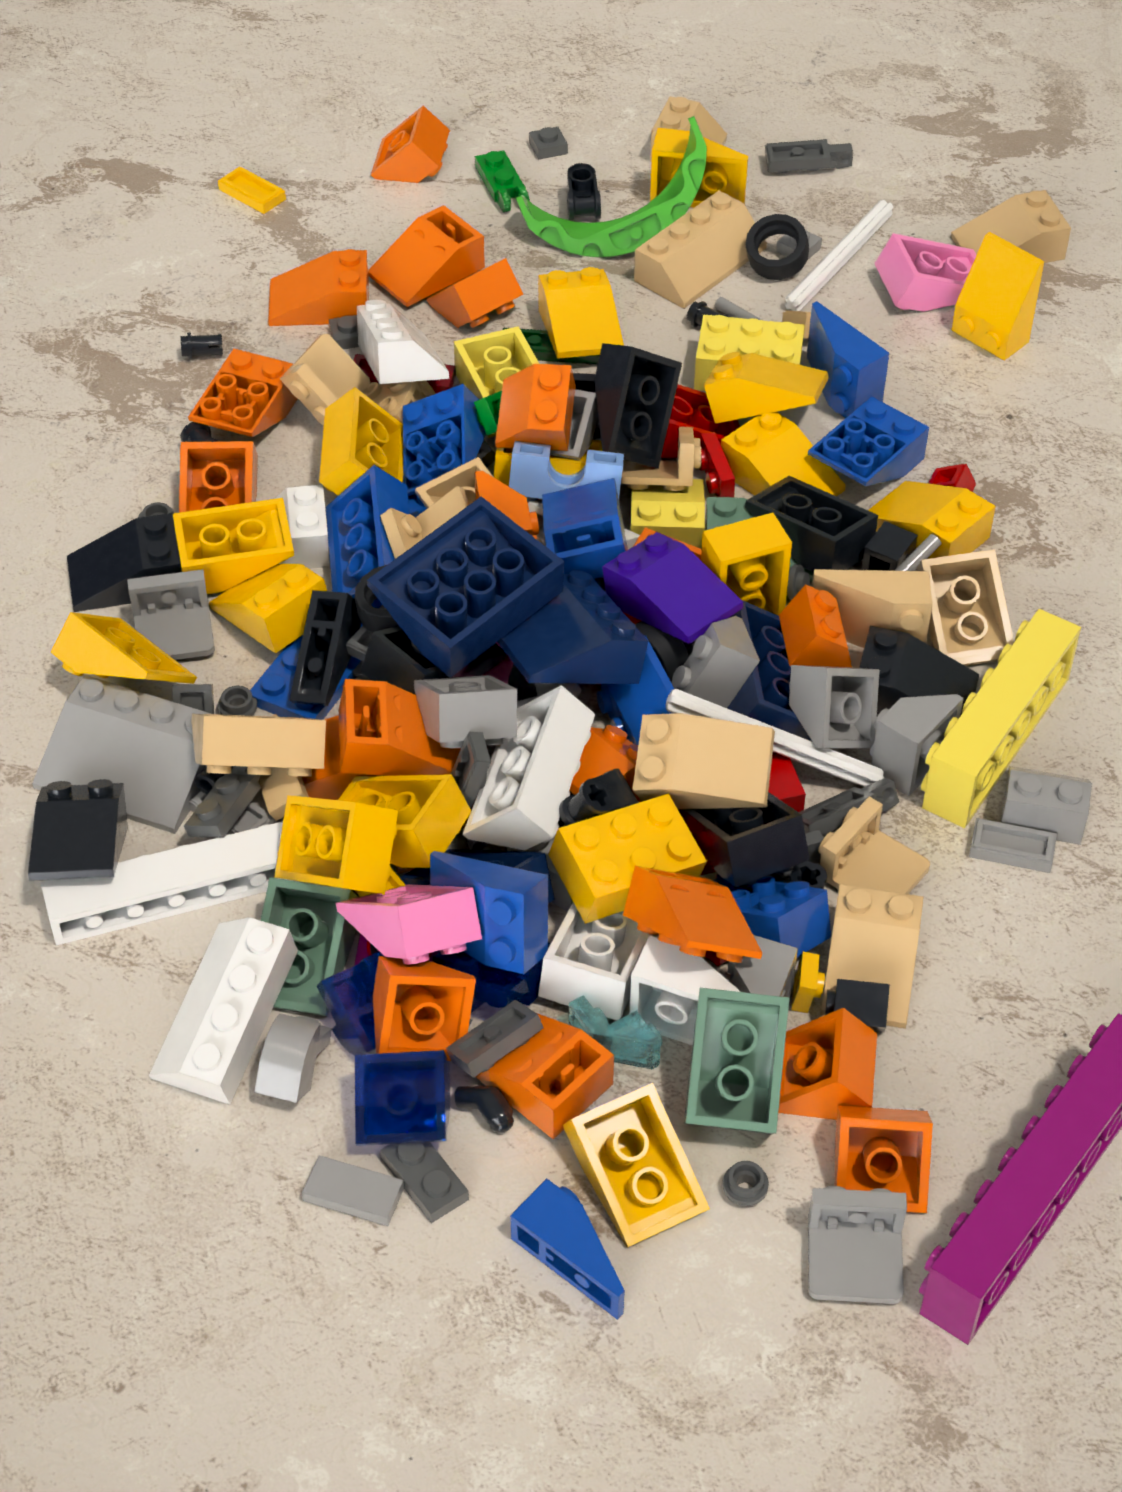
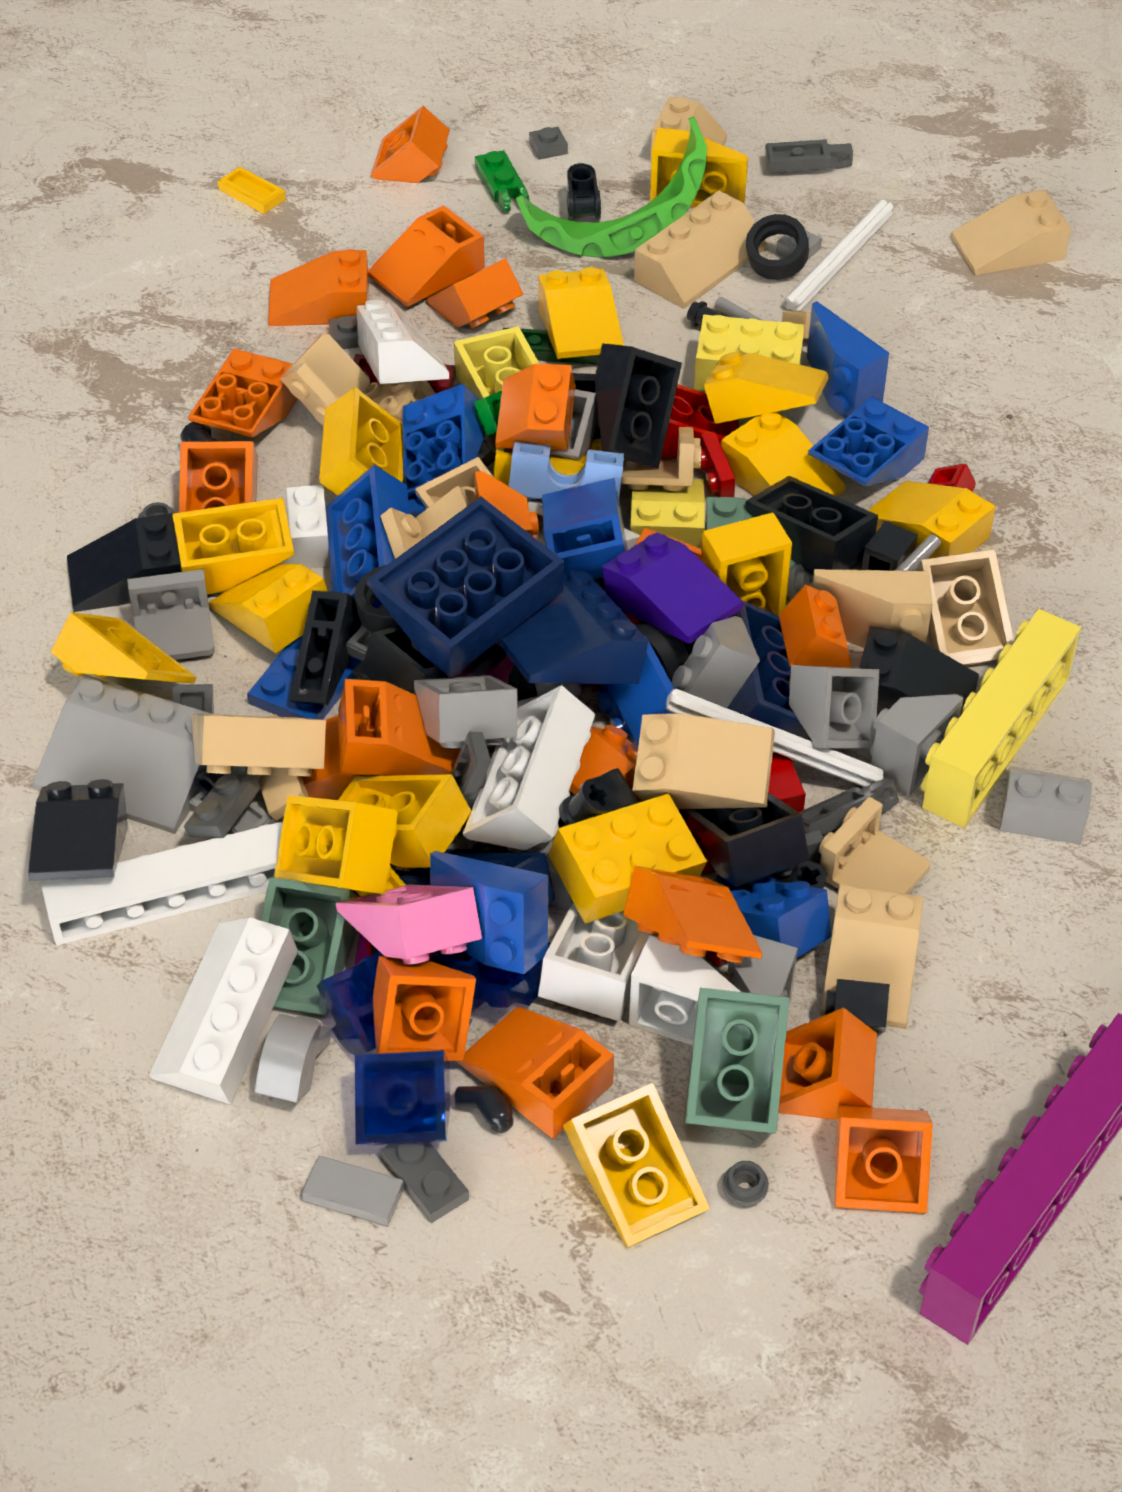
black pin [180,332,223,359] -> none
dark grey plate [218,685,257,716] -> none
dark grey plate [446,999,544,1078] -> none
blue slope [510,1178,625,1320] -> none
clear light blue slope [569,995,662,1070] -> none
yellow plate [791,951,825,1013] -> none
light grey bracket [808,1186,907,1304] -> none
bright pink slope [875,233,976,312] -> none
yellow slope [951,232,1044,361] -> none
light grey tile [969,818,1057,873] -> none

